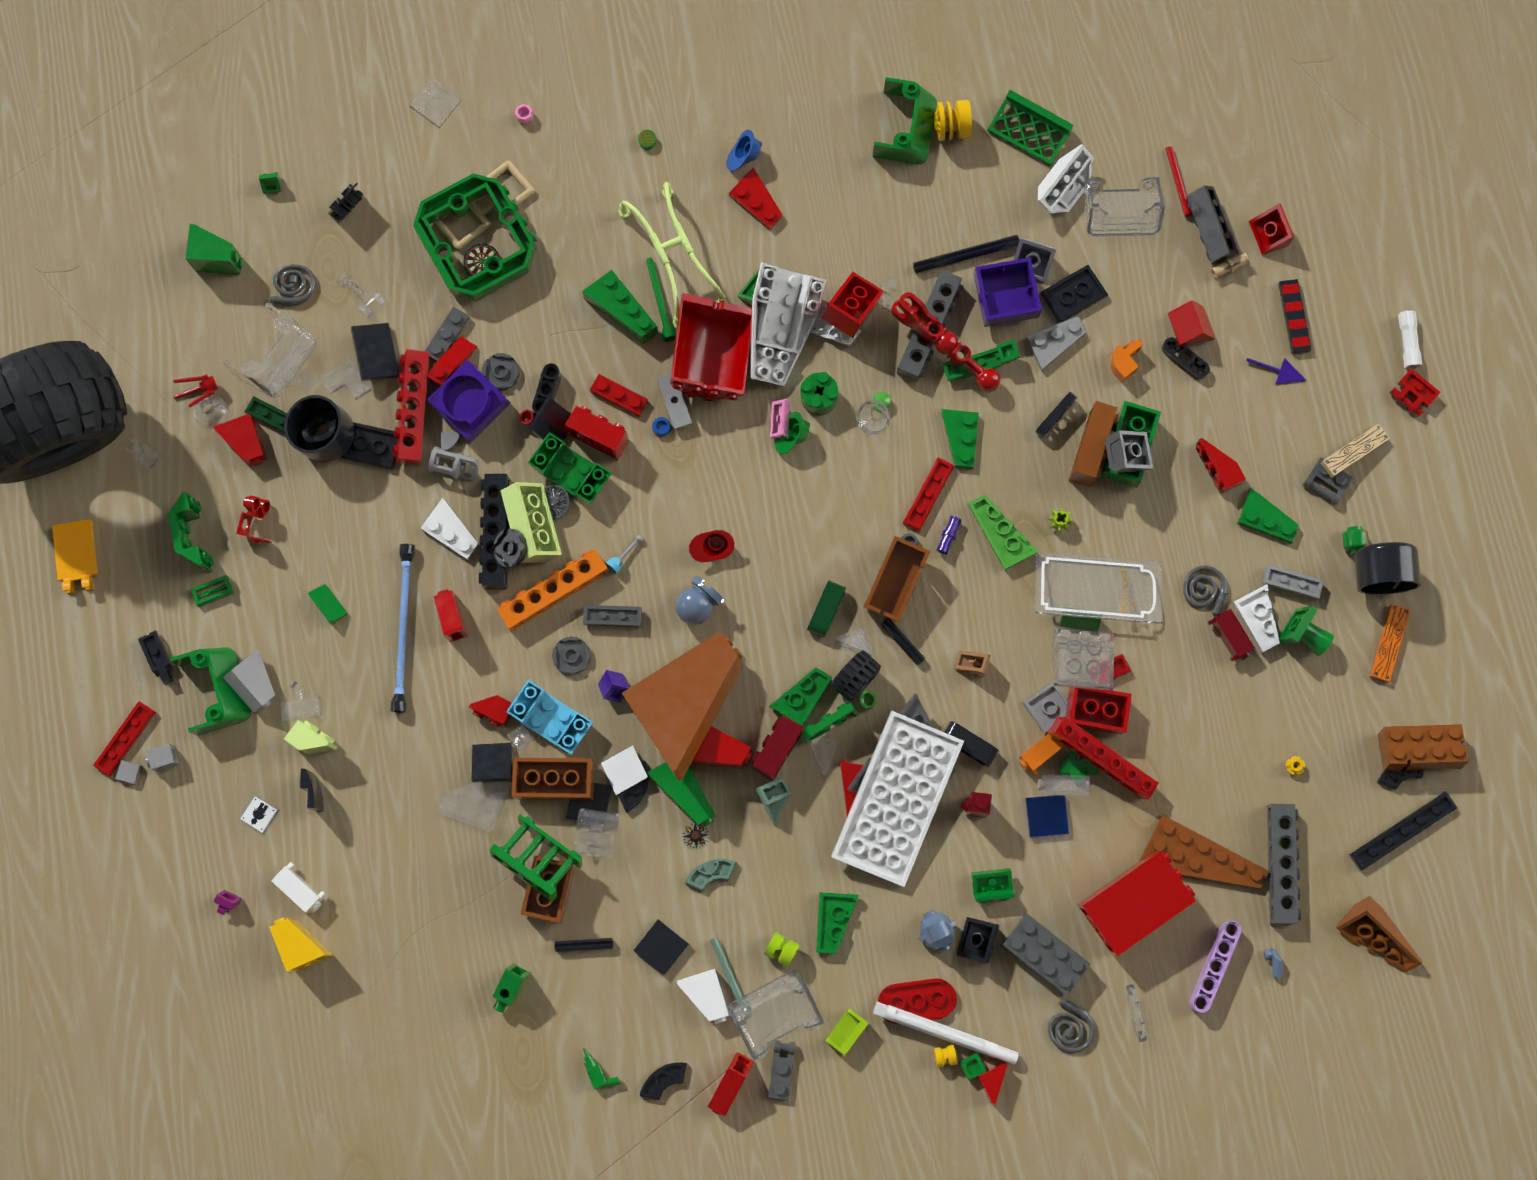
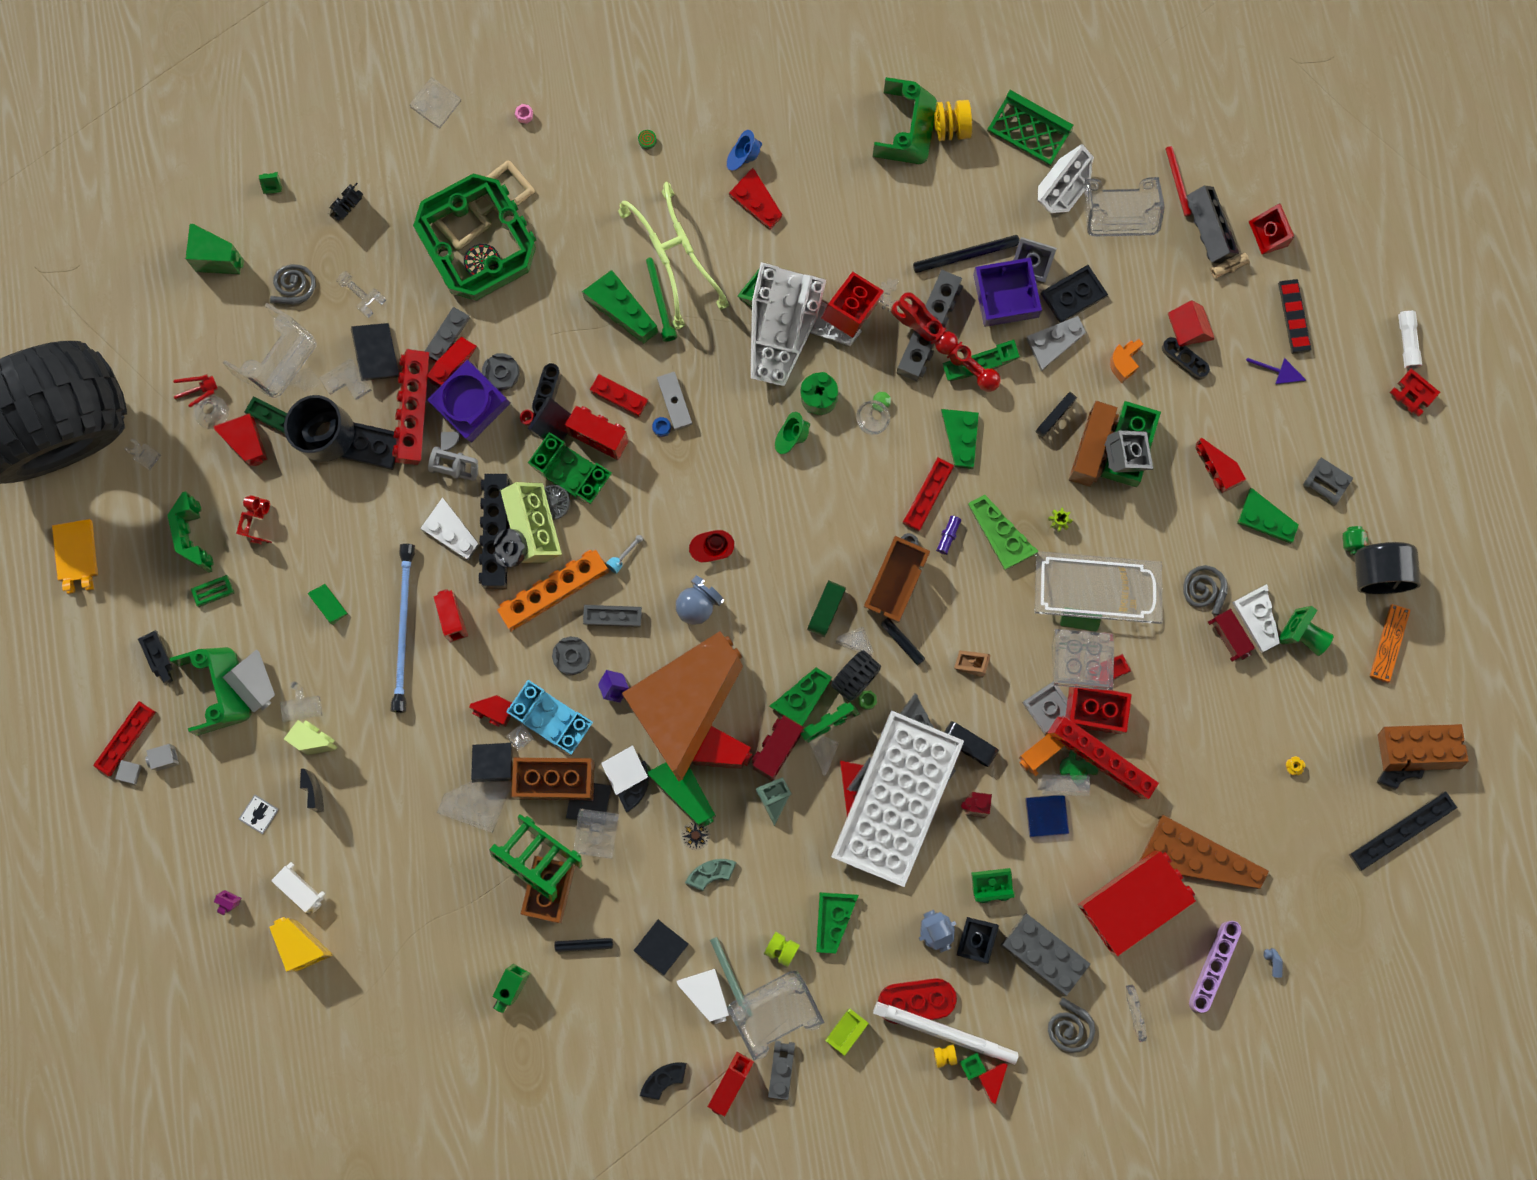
green piece [583,1048,621,1089] -> none
red cylinder [670,293,752,401] -> none
bright pink tile [770,399,790,440] -> none
light grey plate [1262,564,1324,600] -> none
dark grey brick [1267,804,1301,924] -> none
tan tile [1320,423,1390,478] -> none
dark orange wedge [1336,896,1422,972] -> none

